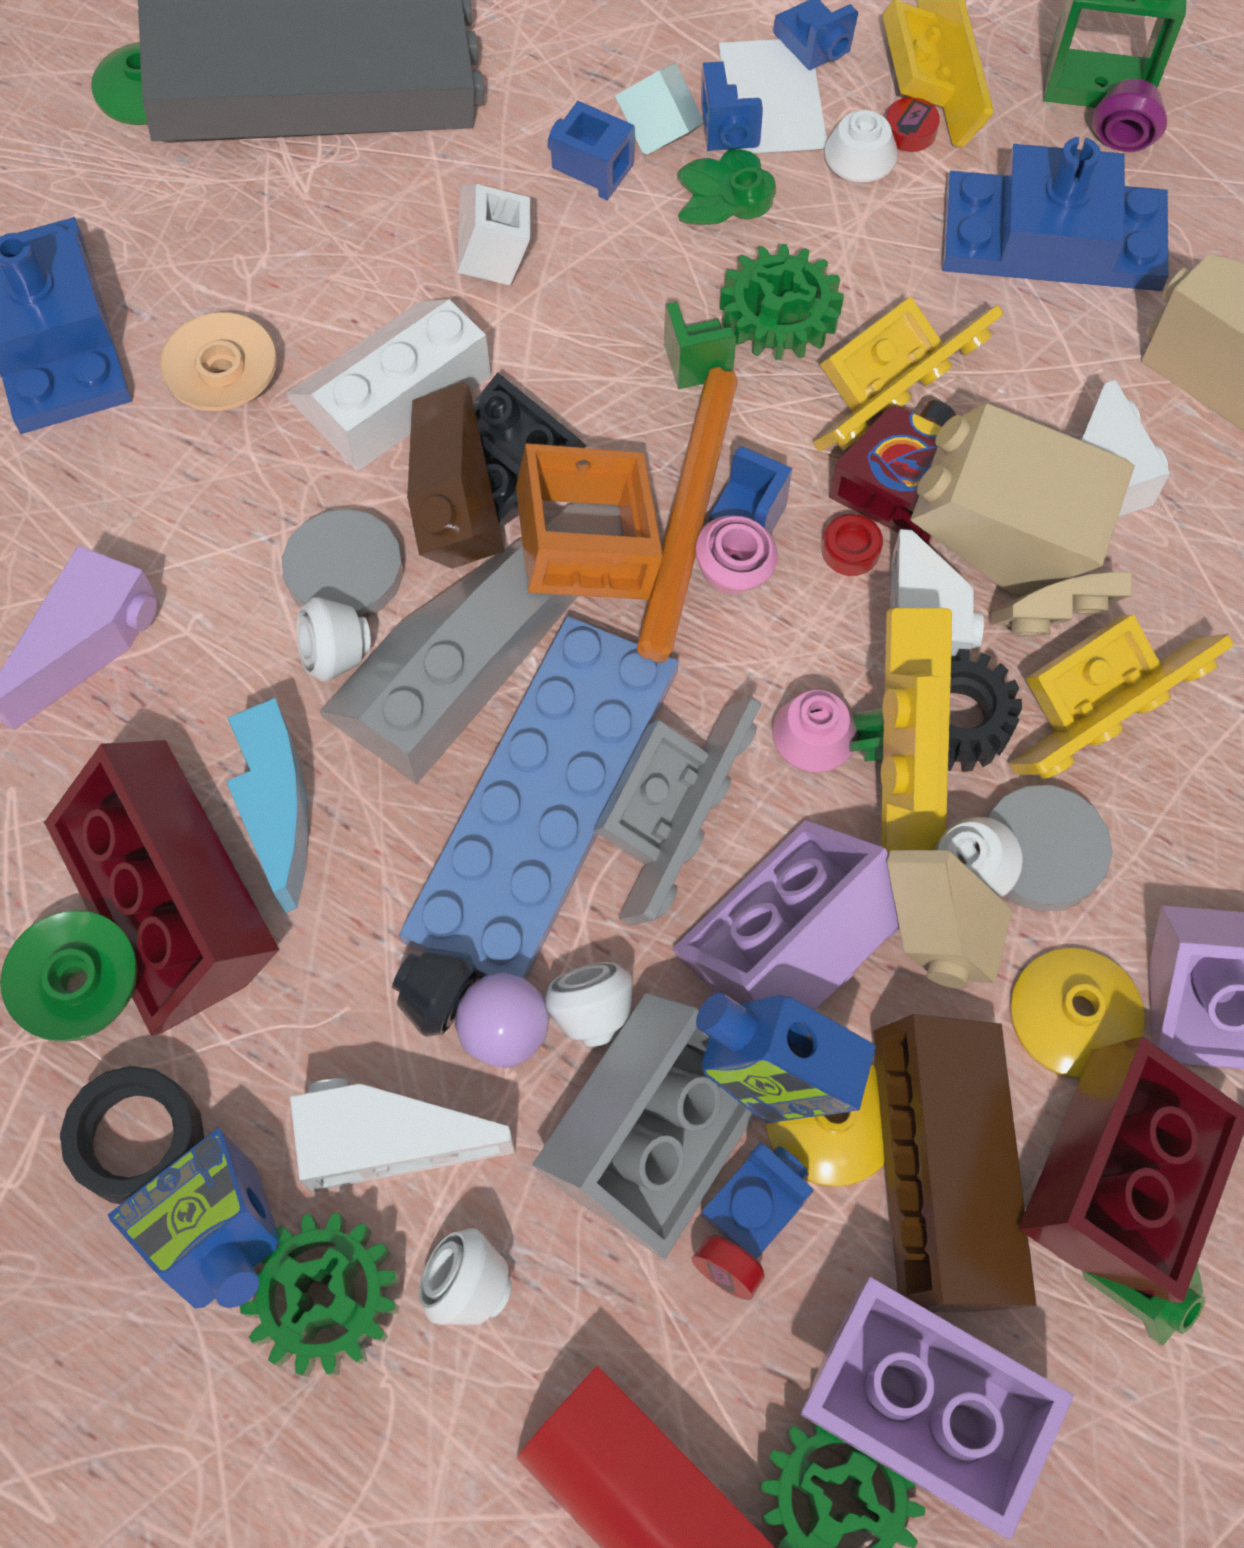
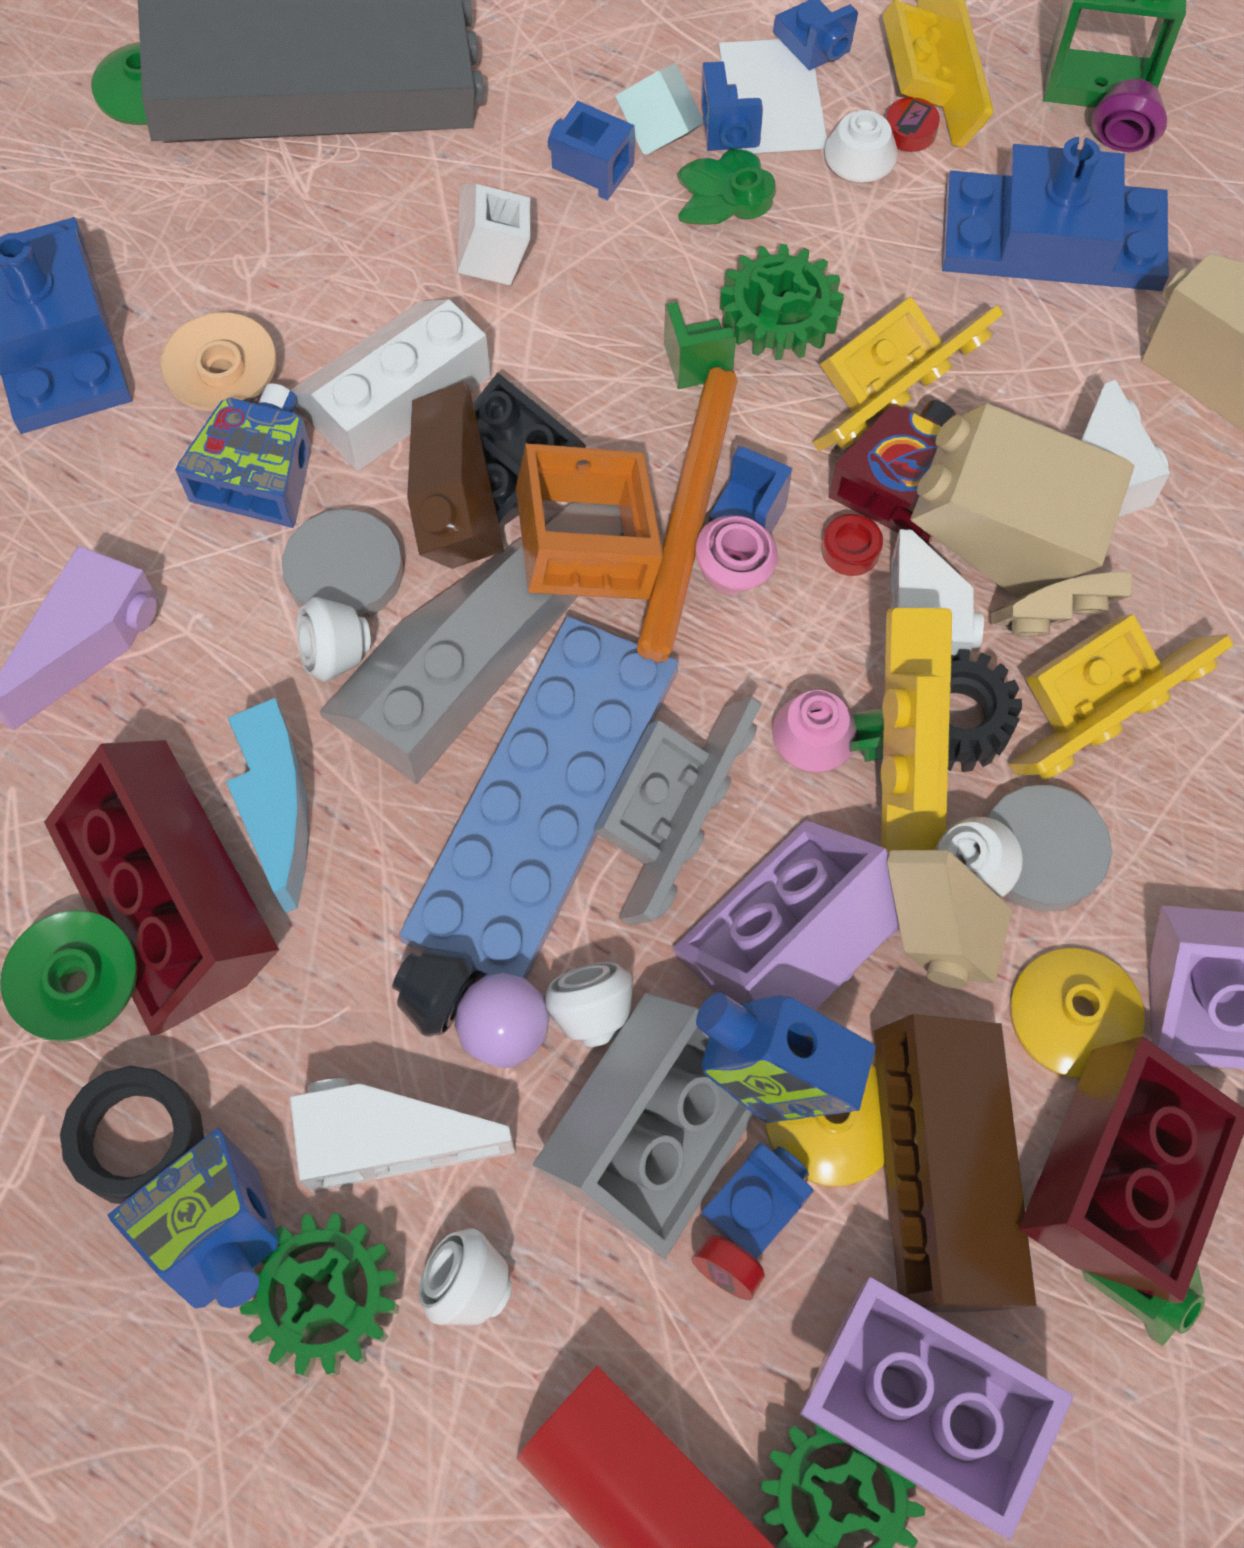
none -> blue torso [175,383,311,528]

